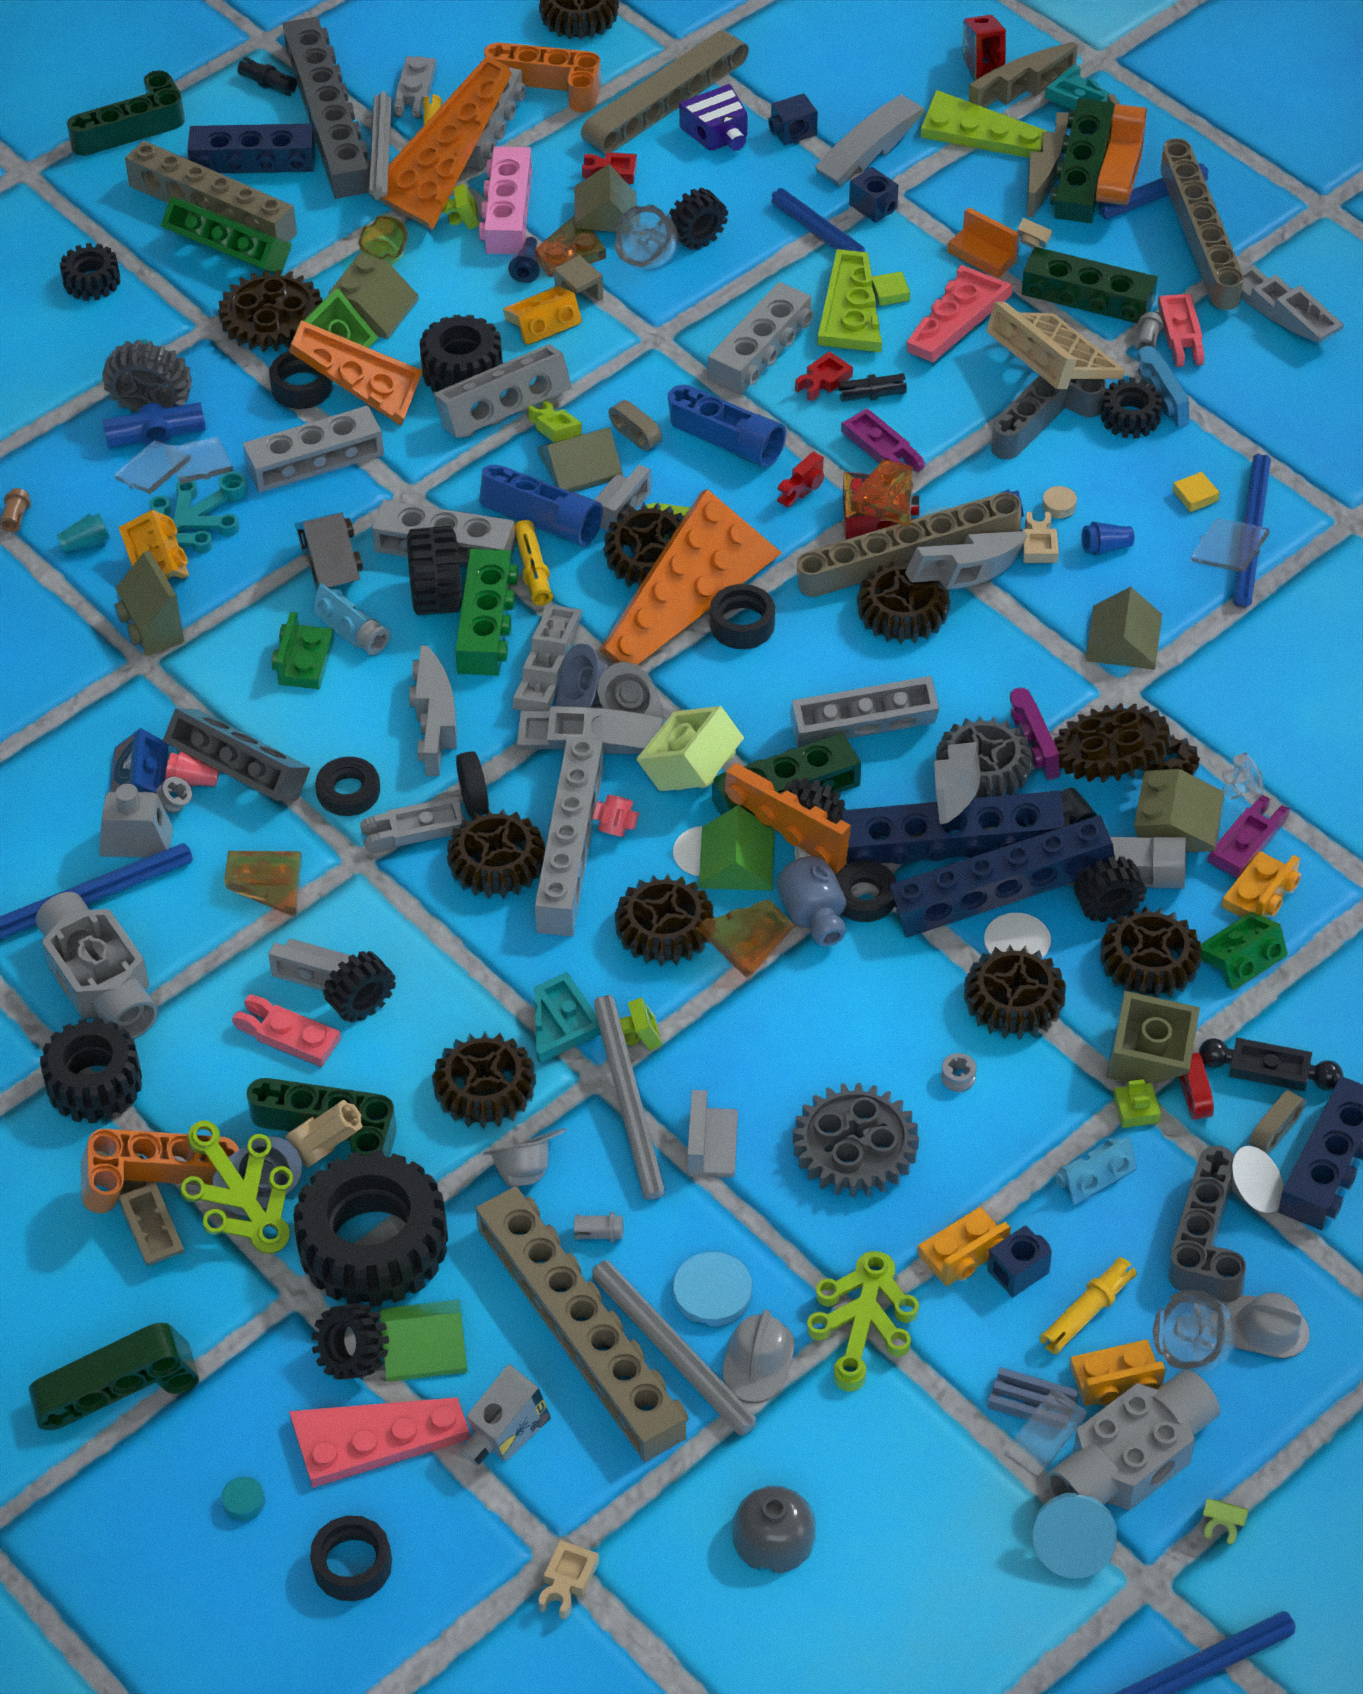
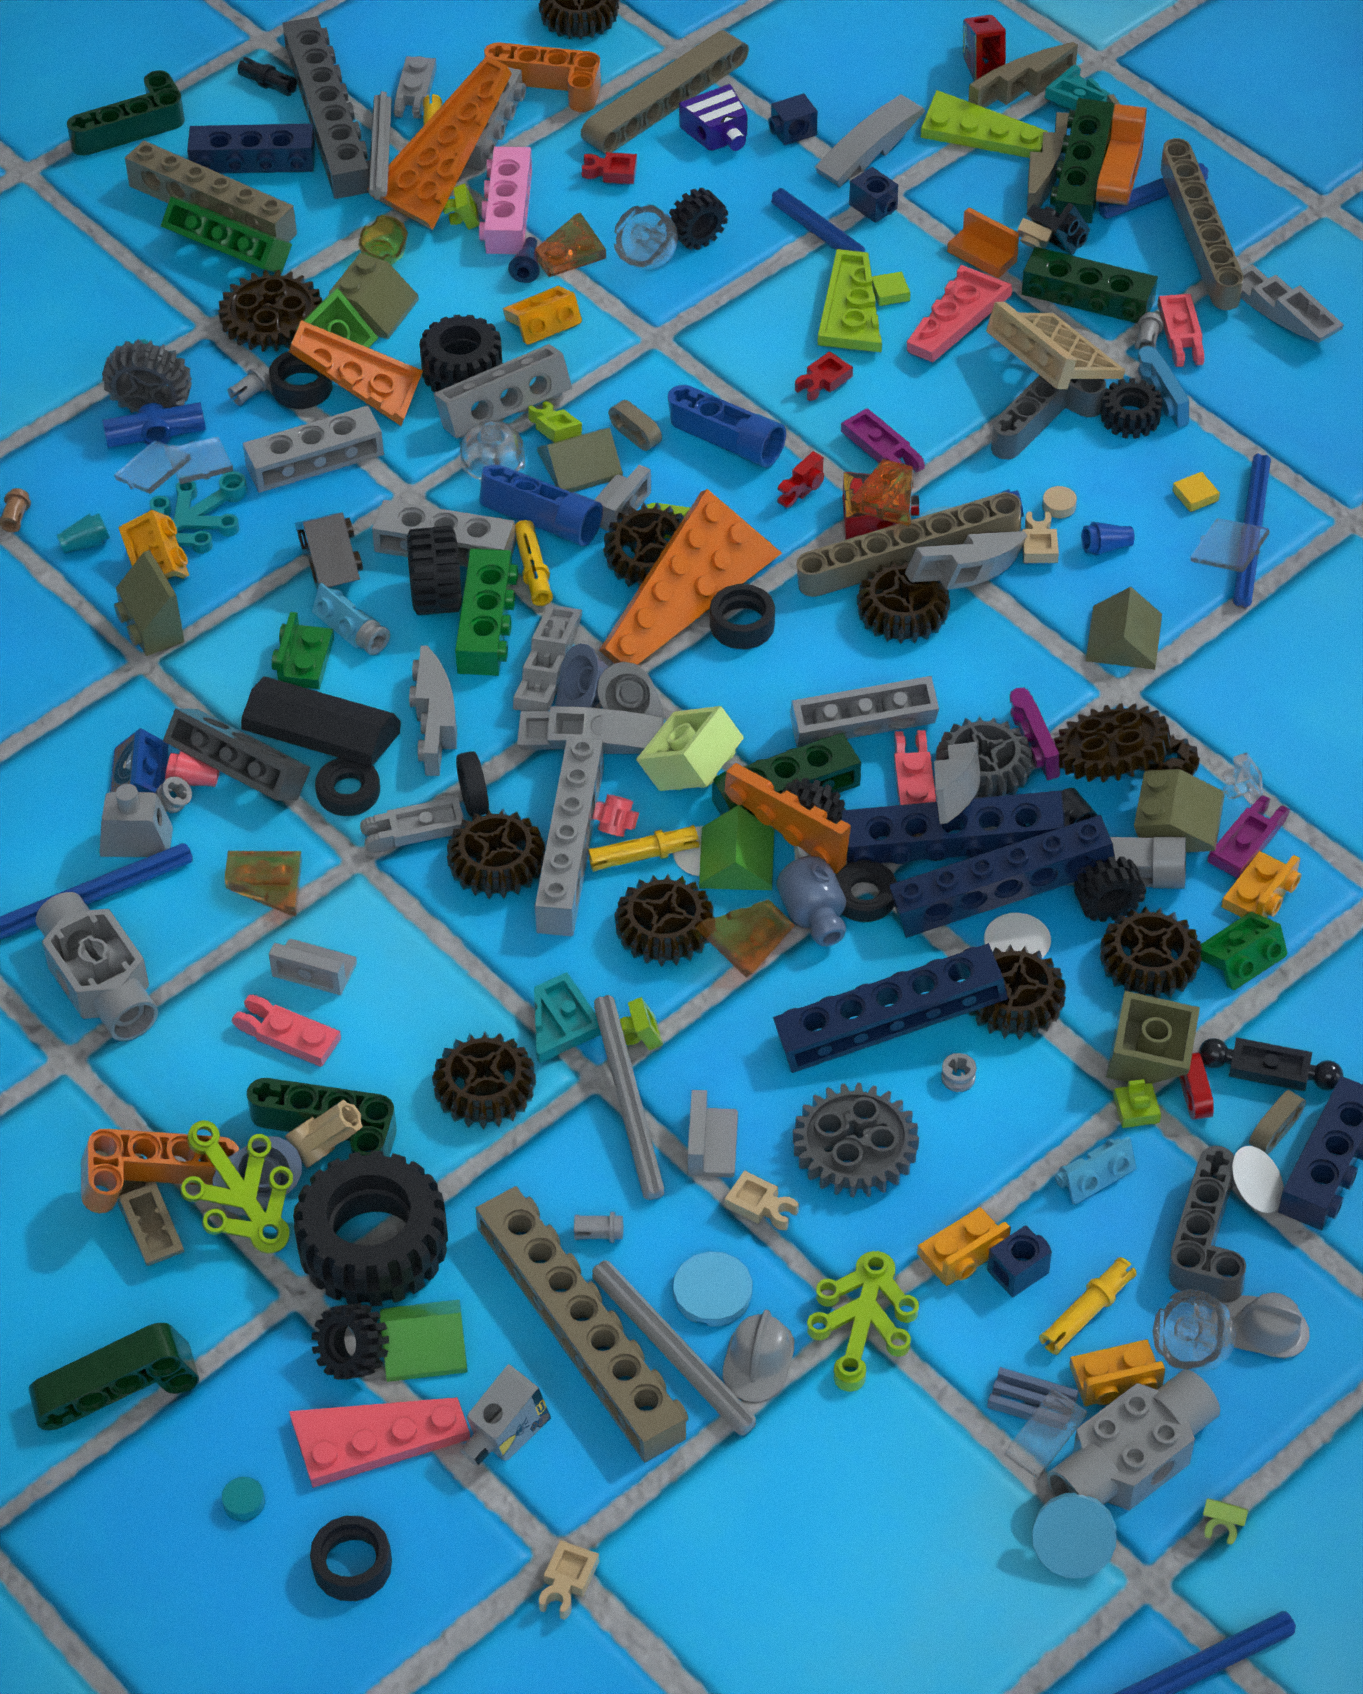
black tyre [40,1018,142,1123] -> none
black tyre [60,243,120,301] -> none
black tyre [323,951,396,1023] -> none
light grey piece [483,1128,567,1187] -> none
dark tan panel [554,255,603,301] -> none
olive slope [574,164,638,234] -> none
light grey brick [708,282,813,395] -> none
dark grey cylinder [733,1486,815,1573] -> none
black pin [838,373,907,402] -> none
none -> light grey pin [227,367,270,406]
none -> black piece [241,676,401,767]
none -> clear cylinder [460,420,526,484]
none -> yellow pin [588,825,699,872]
none -> tan plate [725,1170,799,1231]
none -> dark blue brick [773,943,1008,1073]
none -> coral hinge [894,730,937,805]
none -> black bracket [1026,203,1090,256]

